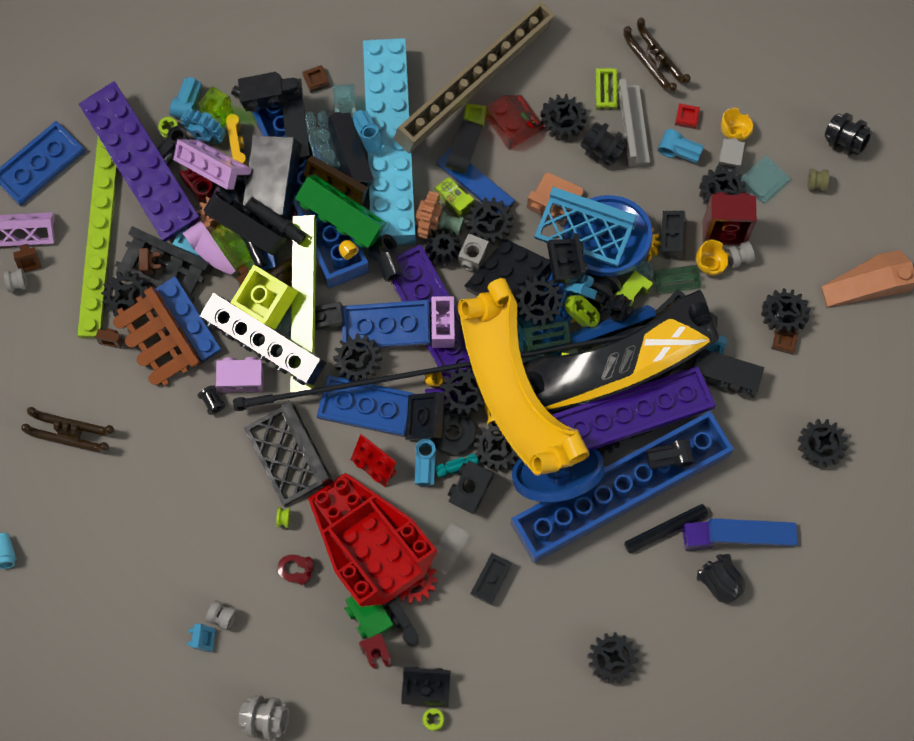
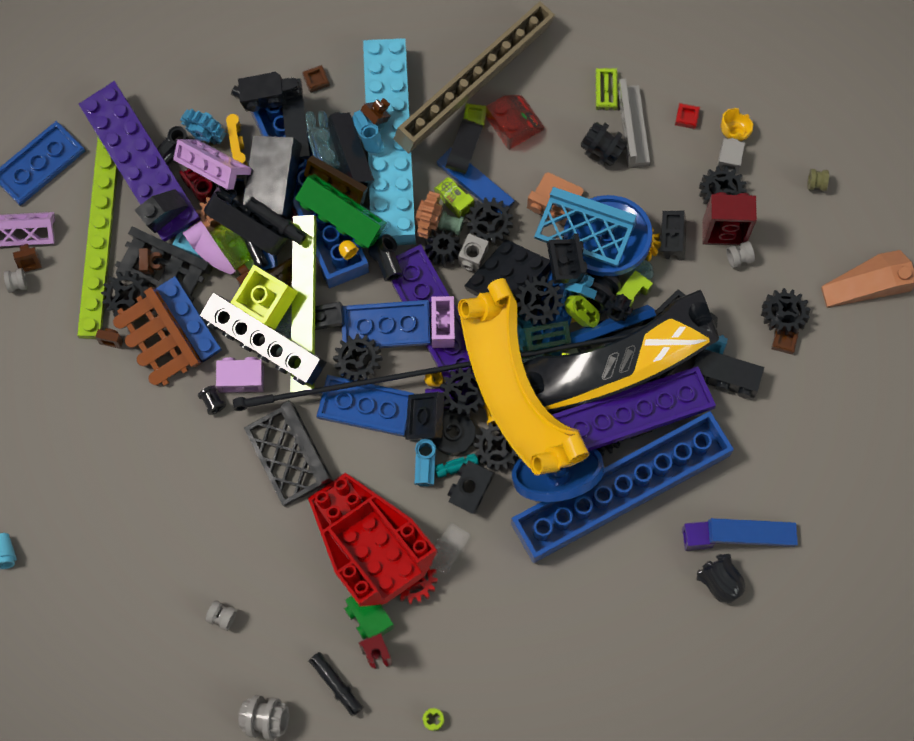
dark brown piece [21,407,114,453] -> none
lime bush [158,117,178,138] -> none
dark azure piece [169,77,202,119] -> none
dark azure tile [187,624,216,652] -> none
clear neon green hinge [198,86,234,128] -> none
lime bush [276,507,290,528] -> none
dark red piece [278,554,314,586] -> none
clear light blue brick [333,84,356,115] -> none
red hinge [350,434,397,487] -> none
black hinge [382,598,419,647] -> none
black bracket [401,666,451,707] -> none
black plate [470,553,512,605] -> none
black gear [540,94,587,140] -> none
black gear [587,632,639,685] -> none
dark brown piece [623,18,691,93] -> none
black axle [624,504,708,553] -> none
black piece [646,439,695,470] -> none
clear green tile [653,265,701,293] -> none
dark azure piece [658,129,704,164] -> none
yellow hair [695,239,729,276] -> none
clear light blue piece [741,156,791,204] -> none
black gear [797,419,848,468] -> none
black piece [824,113,872,156] -> none
none -> black slope [135,189,189,233]
none -> black pin [309,652,363,717]
none -> reddish brown tile [361,98,391,125]

